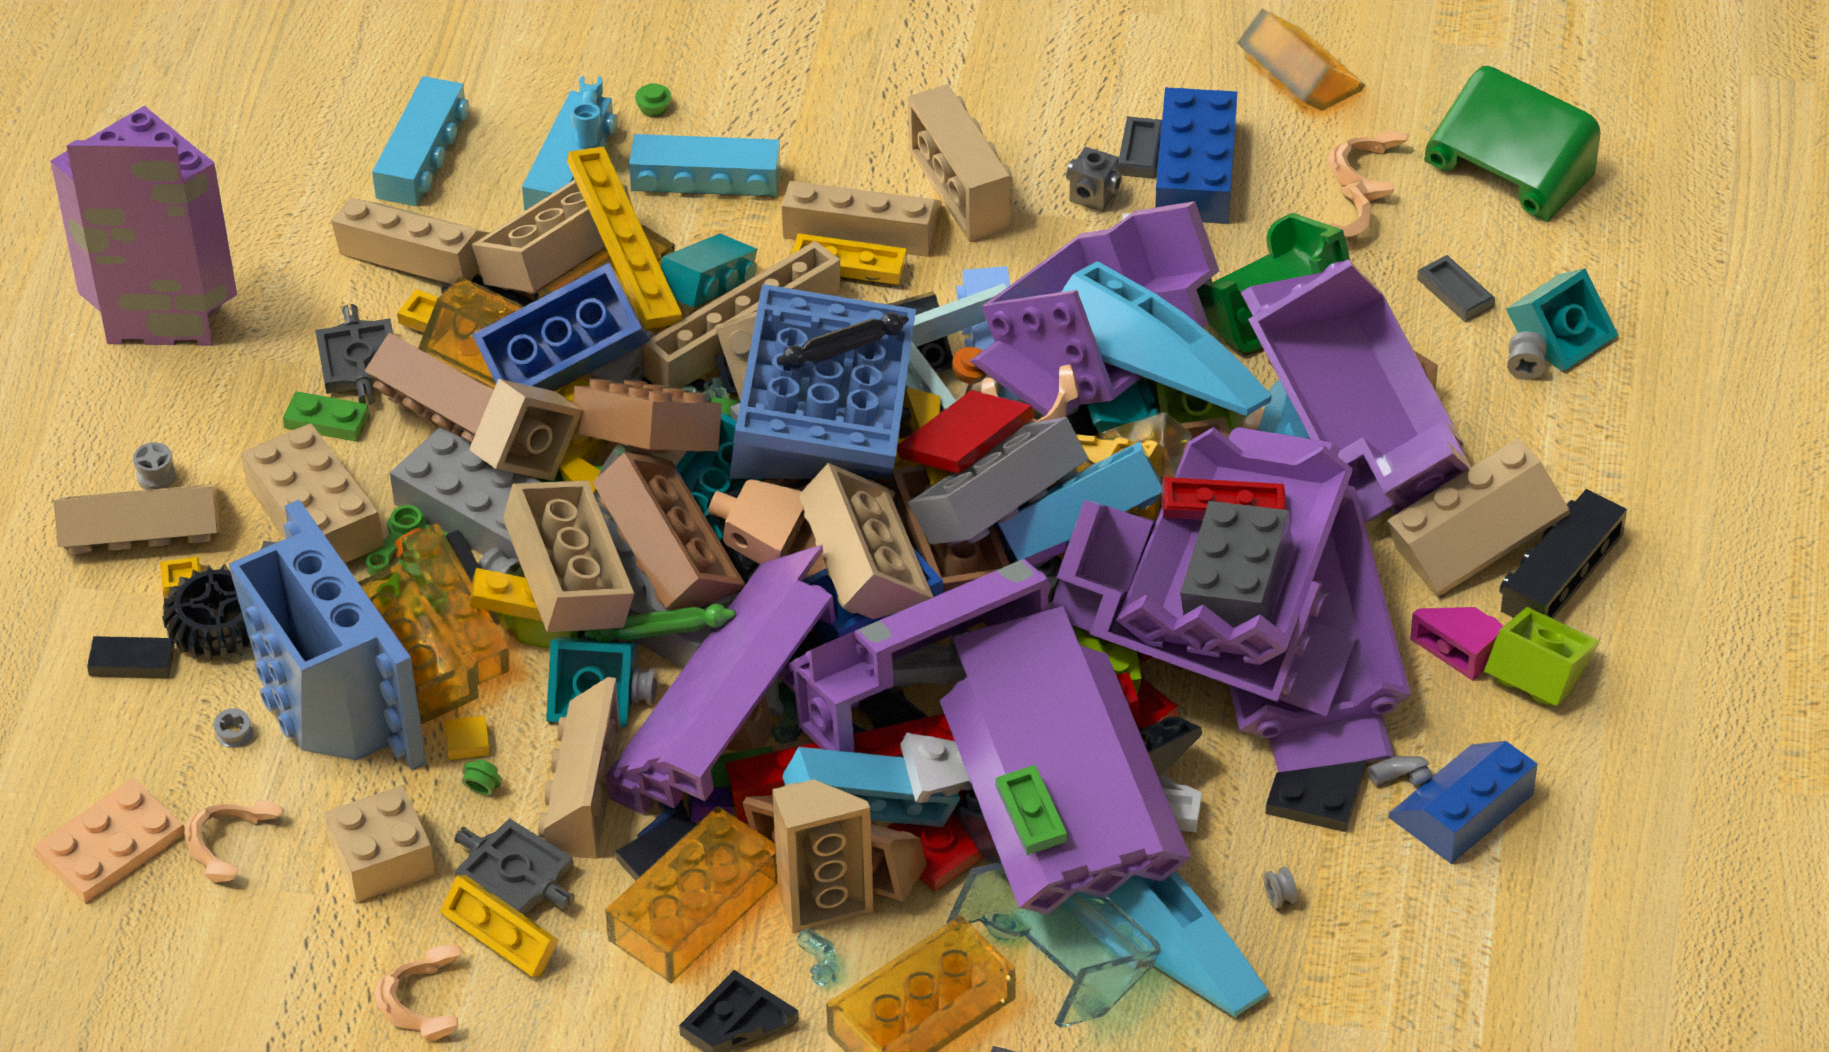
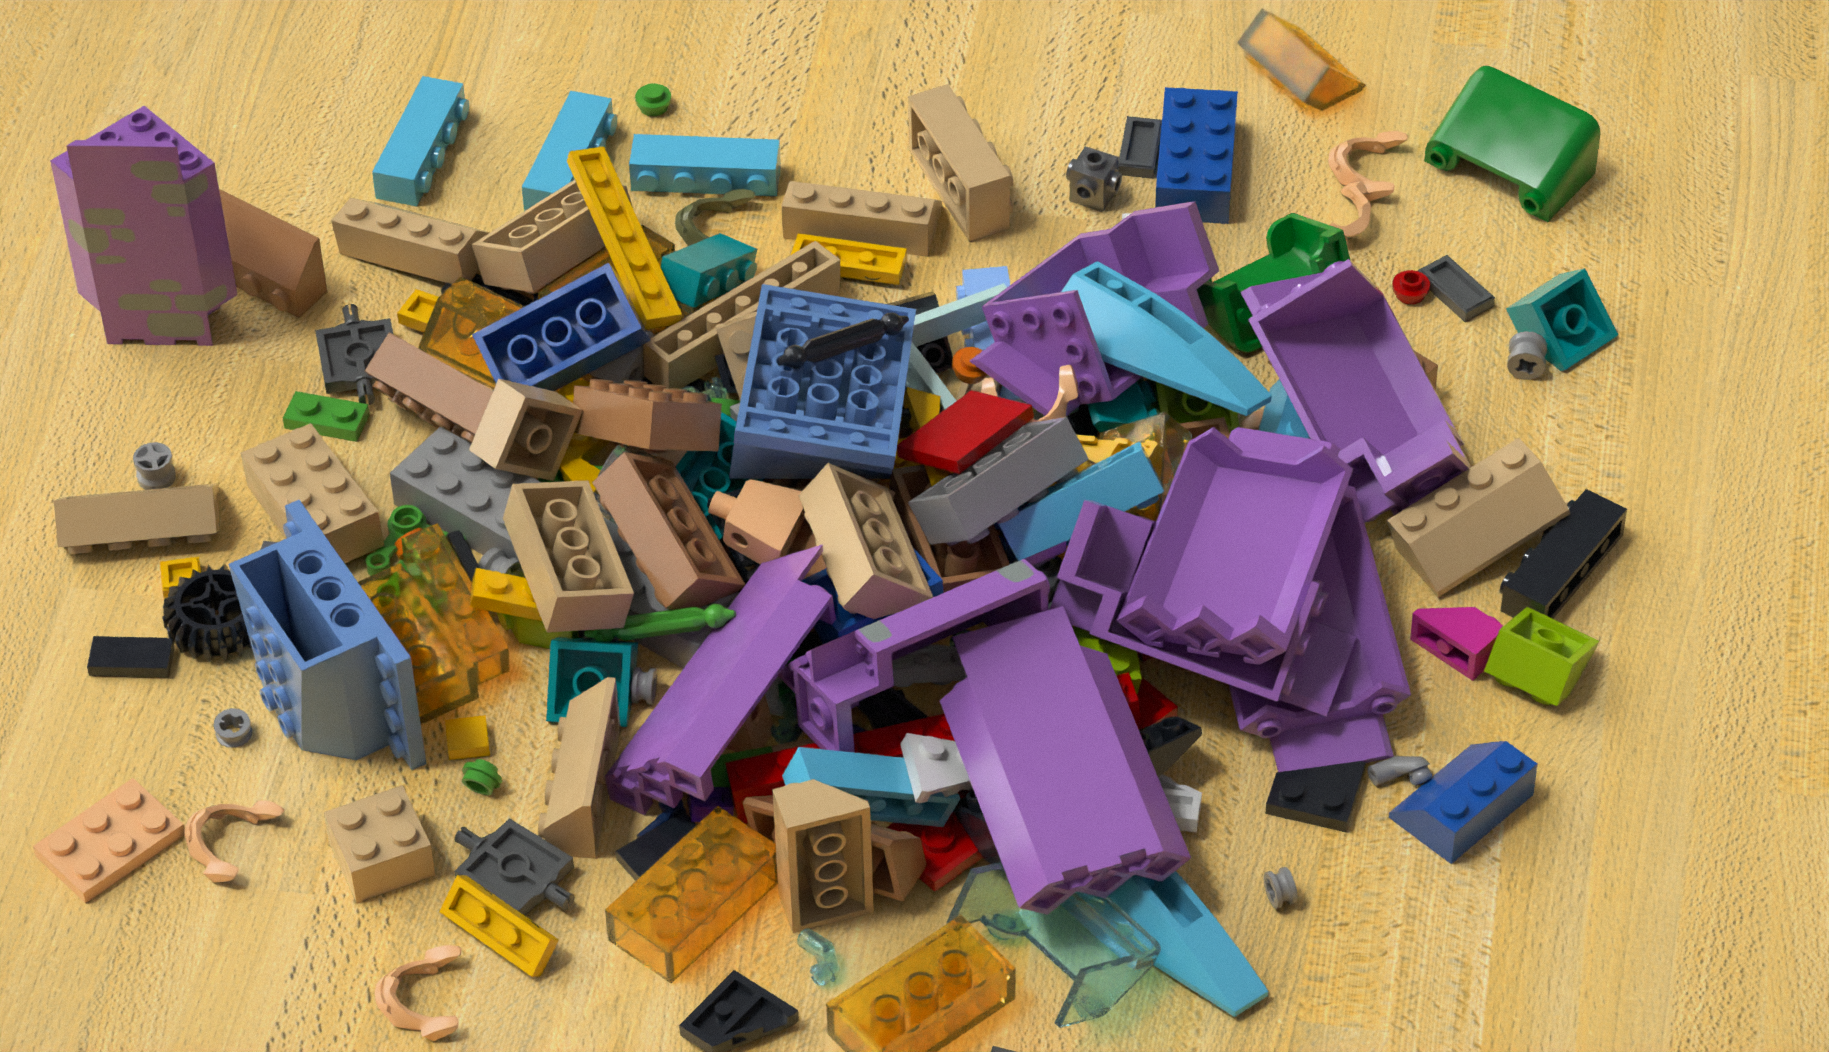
medium azure brick [571,76,603,147] -> none
bright green plate [995,765,1067,855] -> none
red tile [1162,477,1286,520] -> none
dark grey brick [1180,501,1293,628] -> none
none -> medium nougat slope [219,189,327,318]
none -> olive helmet [675,189,755,246]
none -> red plate [1392,270,1430,305]

